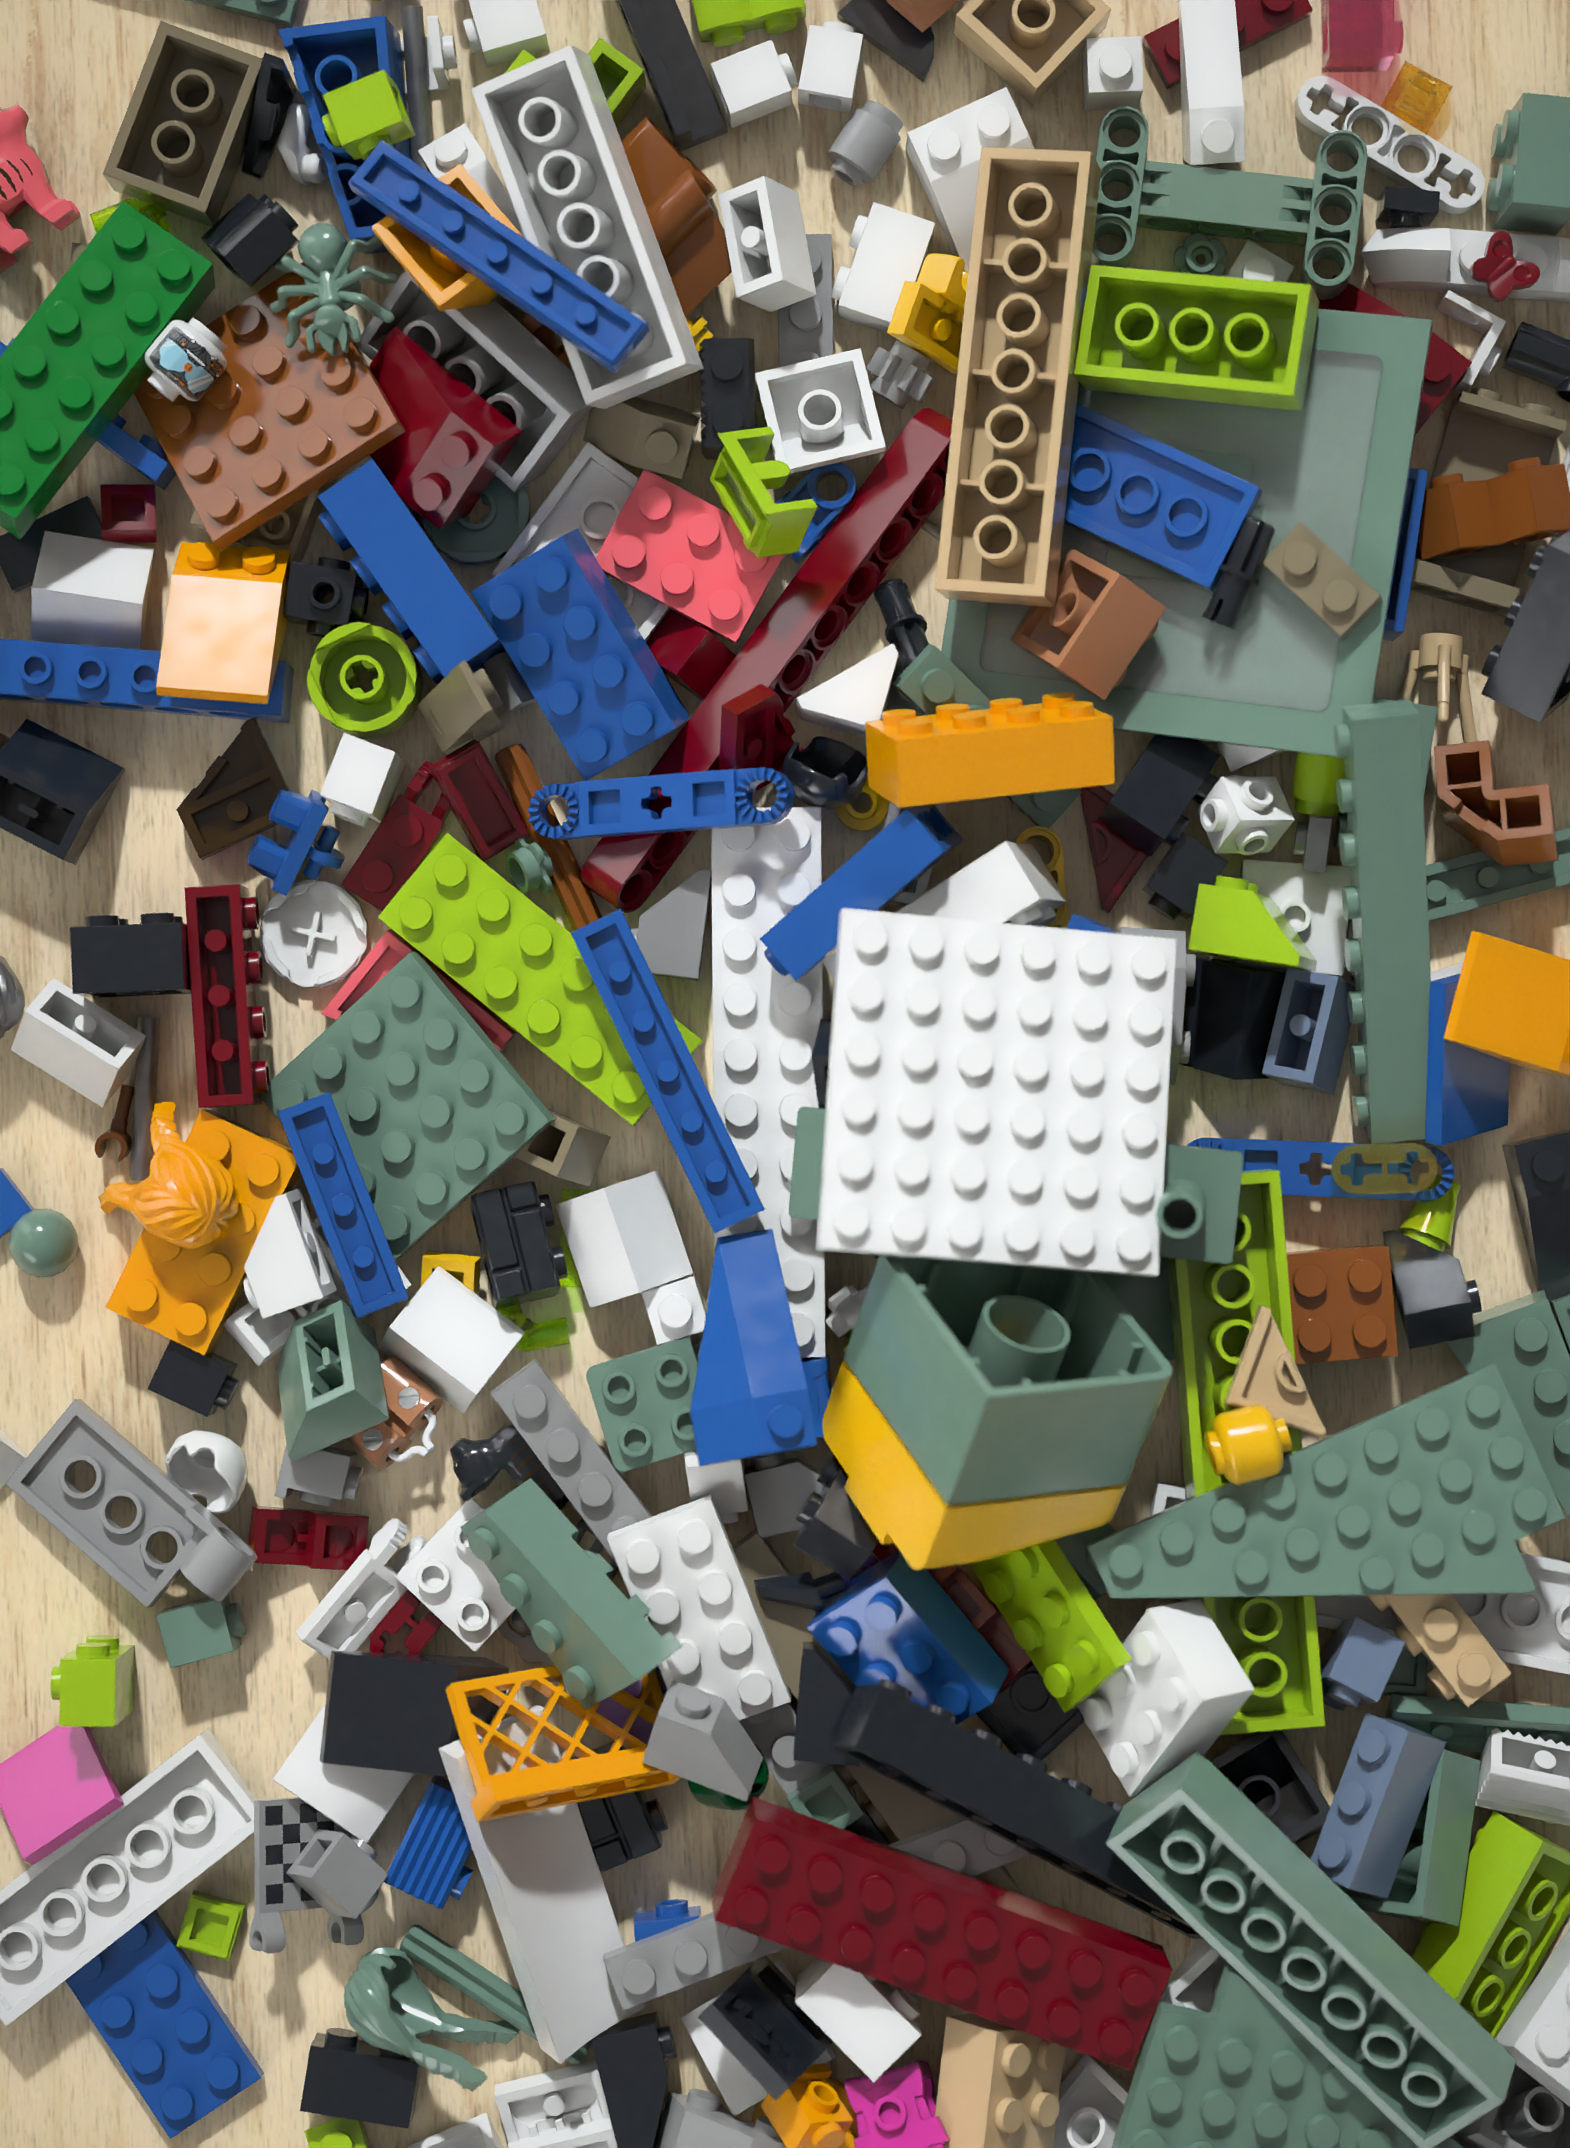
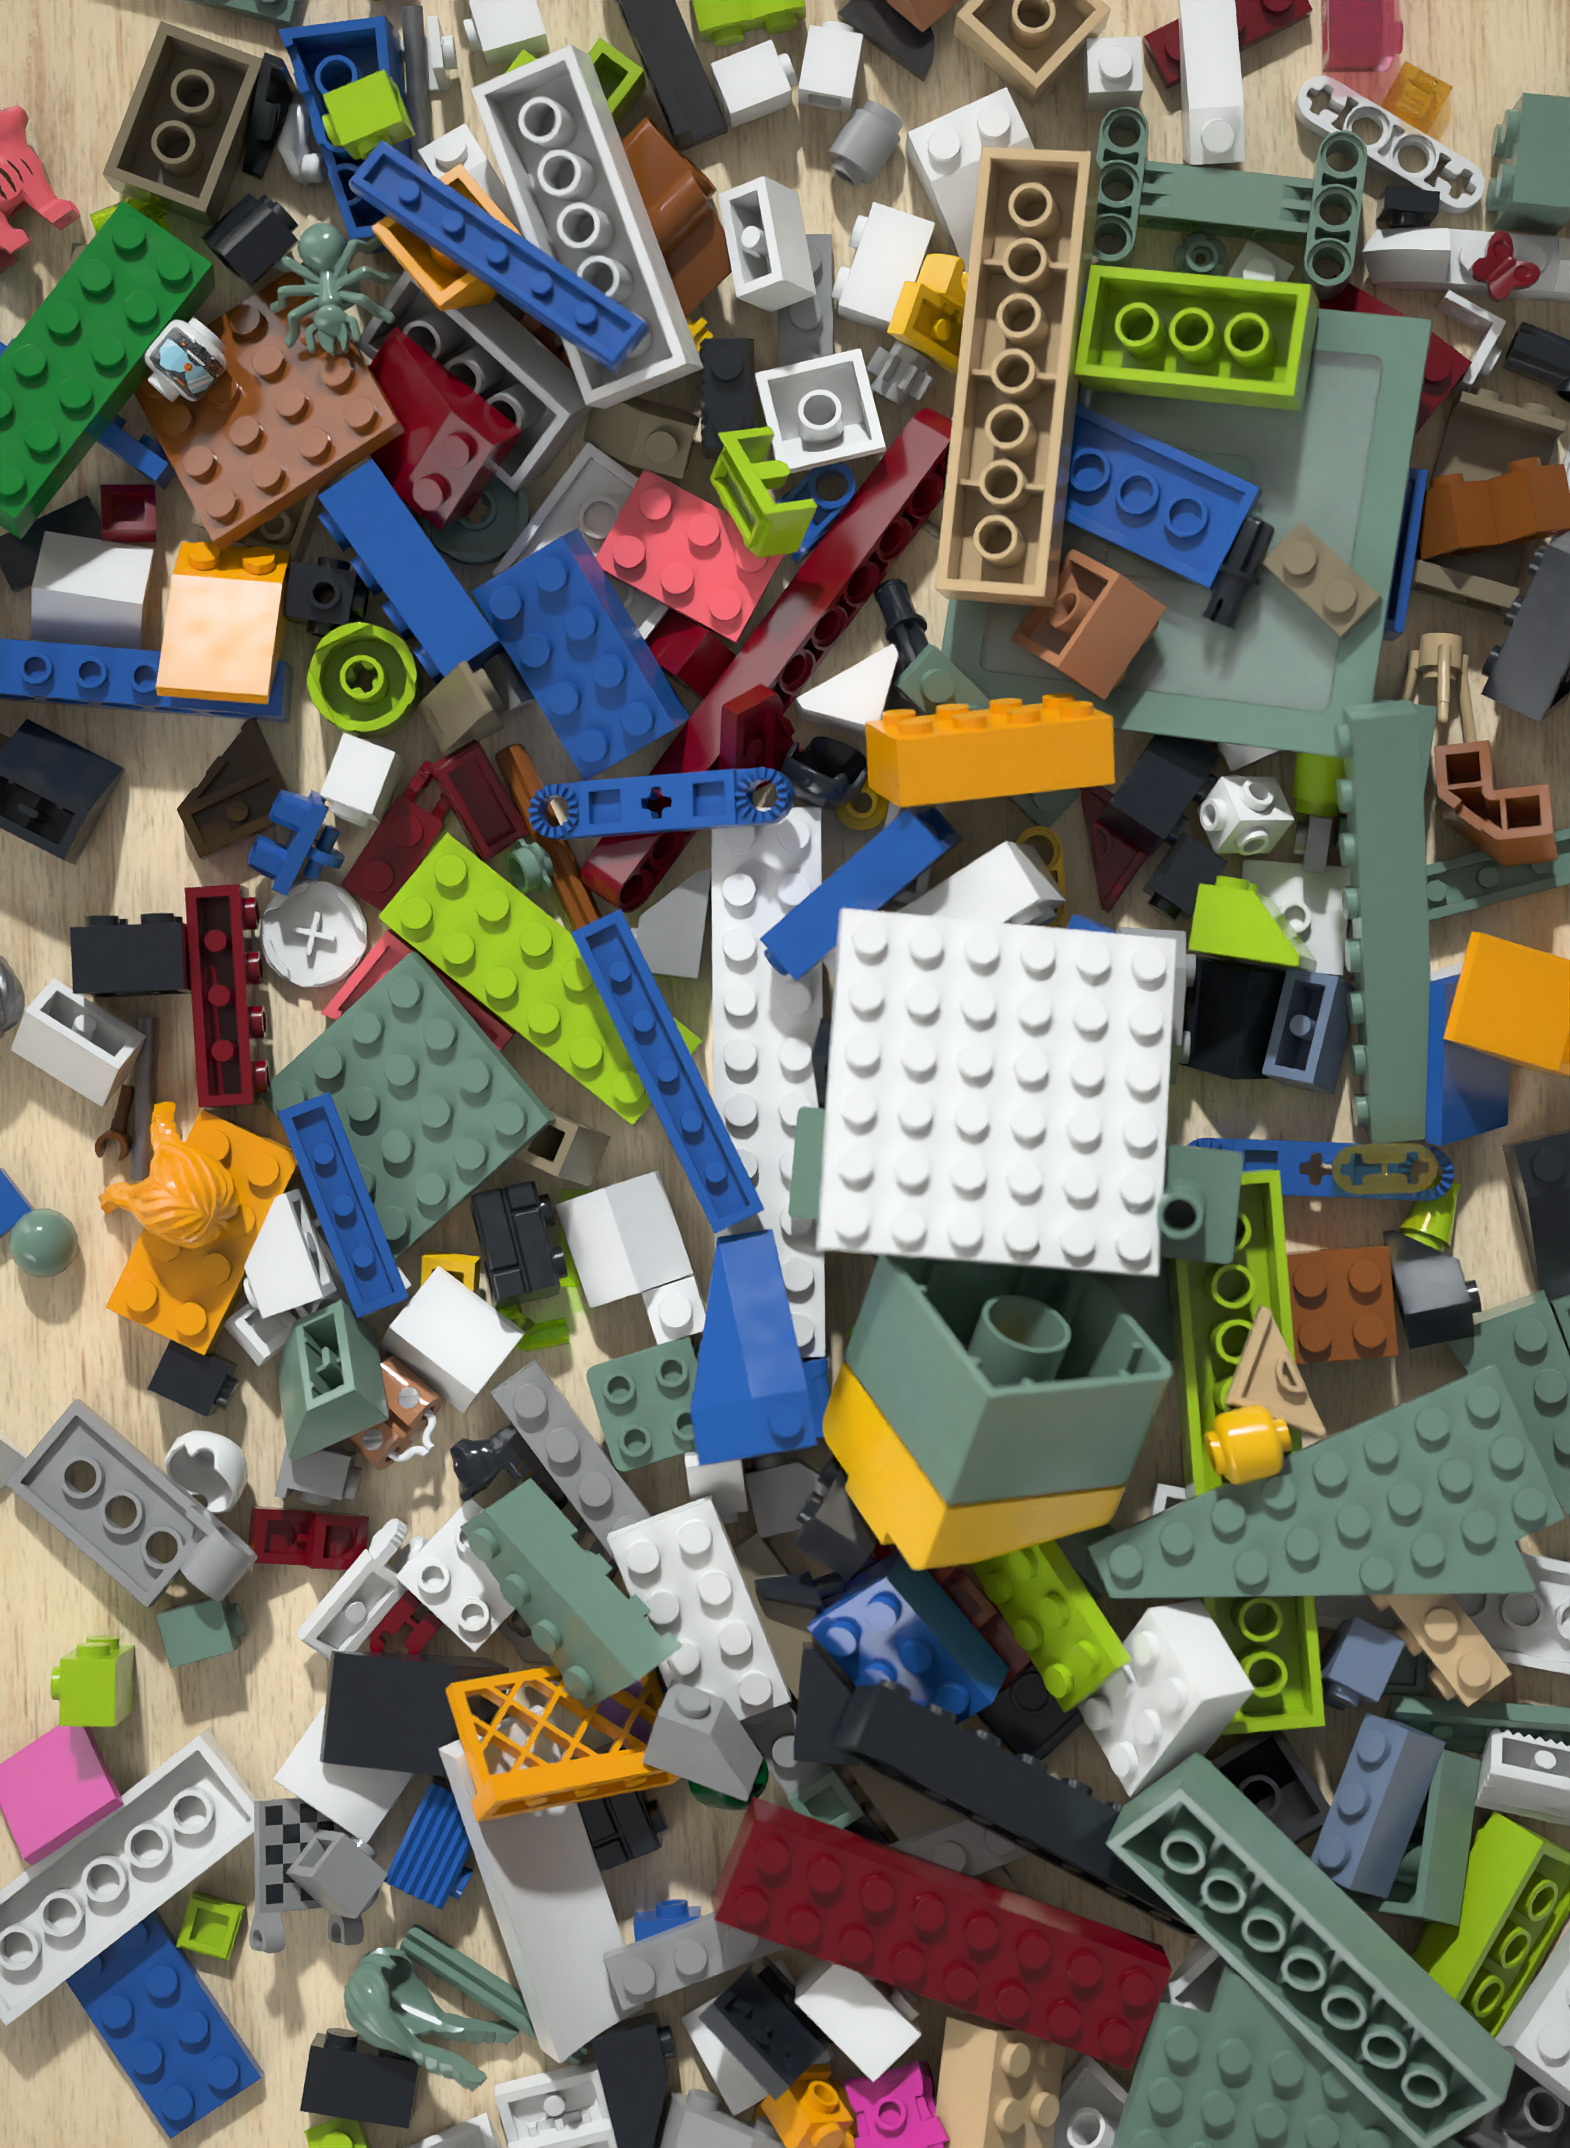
white plate [825,1284,868,1338] -> none

